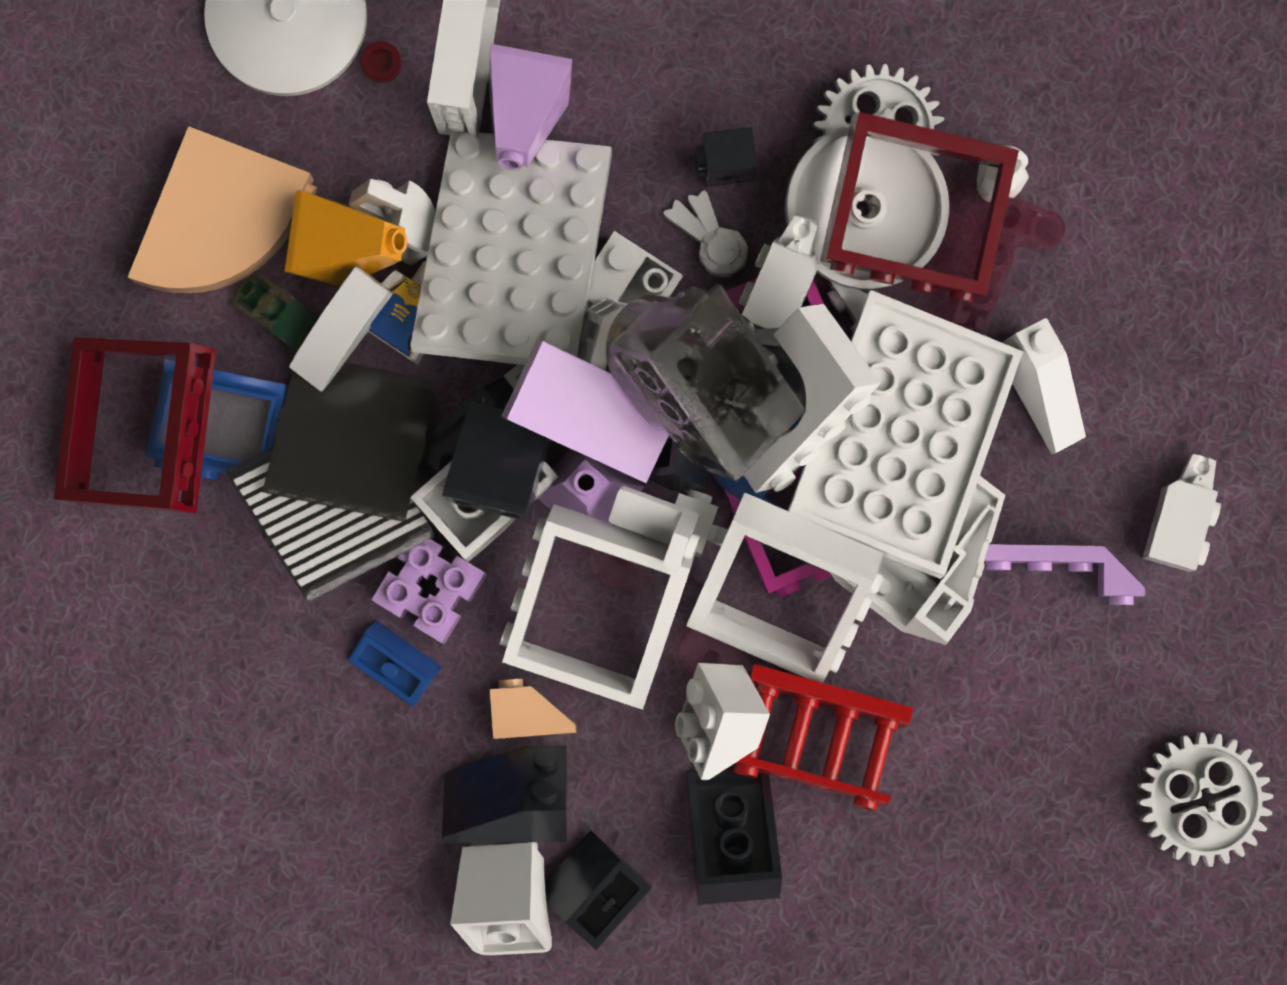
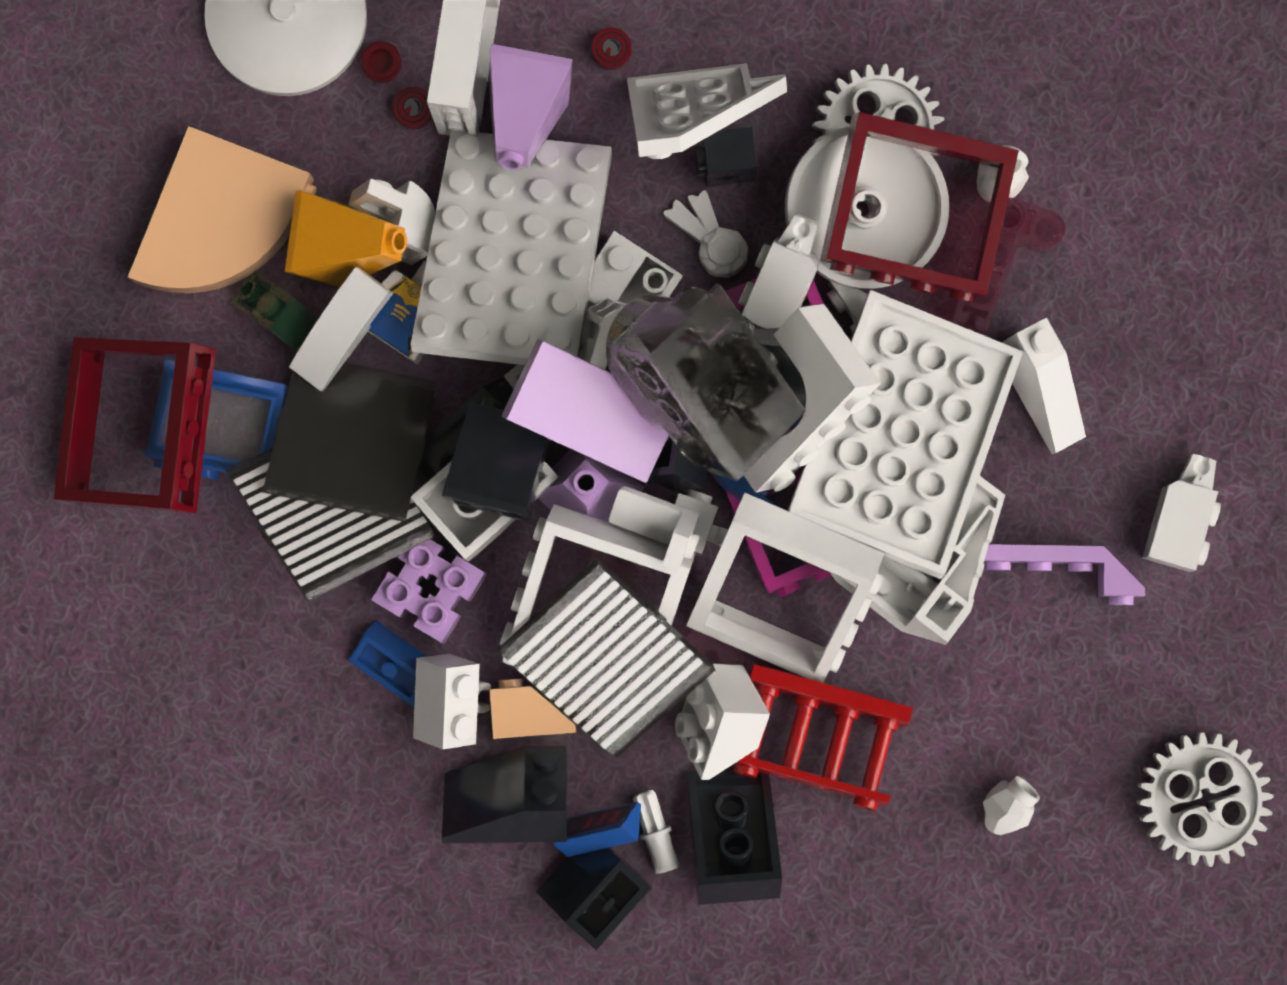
white hips [450,842,552,955] -> none
none -> dark red tile [393,87,432,130]
none -> white brick [413,654,491,749]
none -> piece [499,559,716,757]
none -> blue slope [553,802,641,857]
none -> dark red tile [592,27,632,70]
none -> white wing [627,63,787,159]
none -> white axle [633,790,680,874]
none -> white rock [983,776,1040,835]

